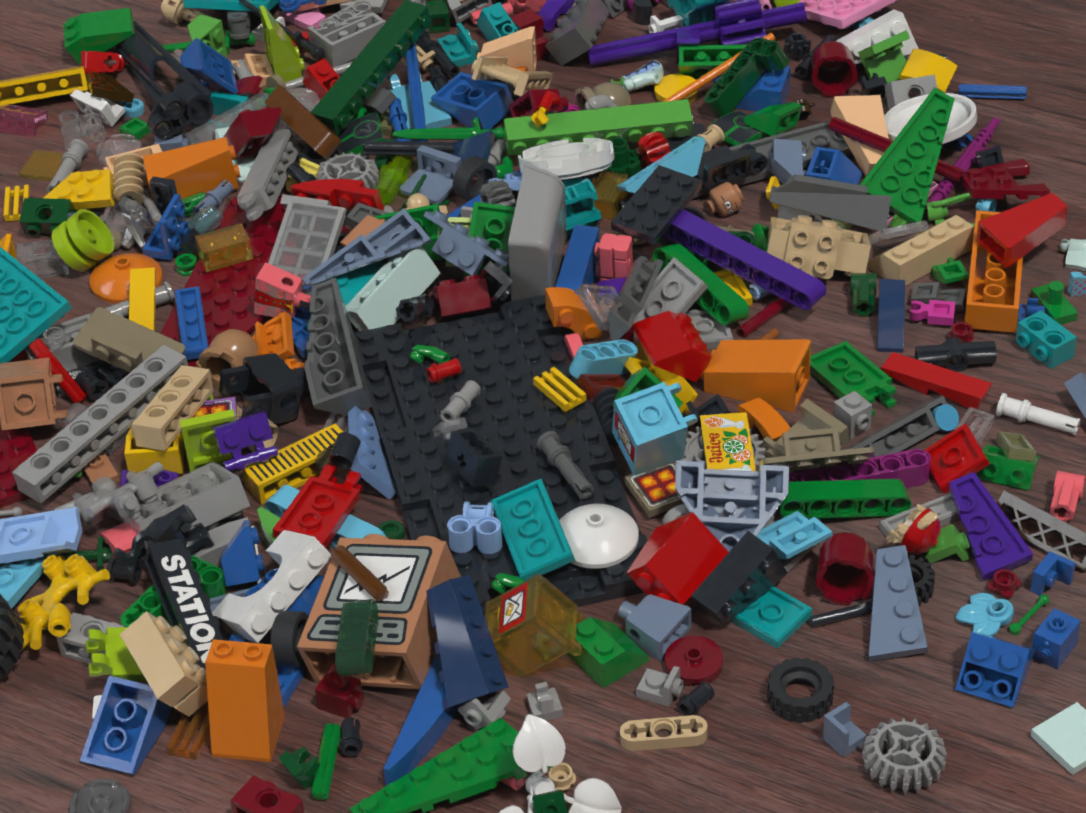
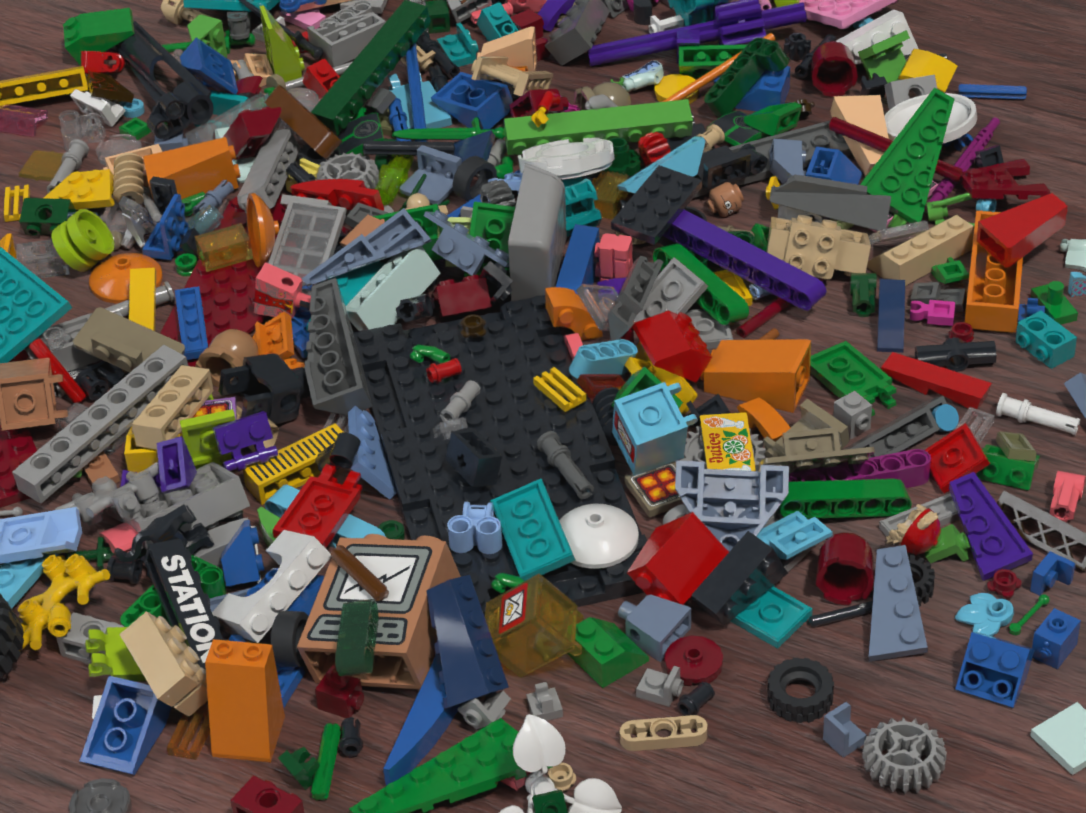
none -> dark purple slope [156,436,197,494]
none -> orange dish [247,193,279,267]
none -> dark brown plate [460,315,486,338]

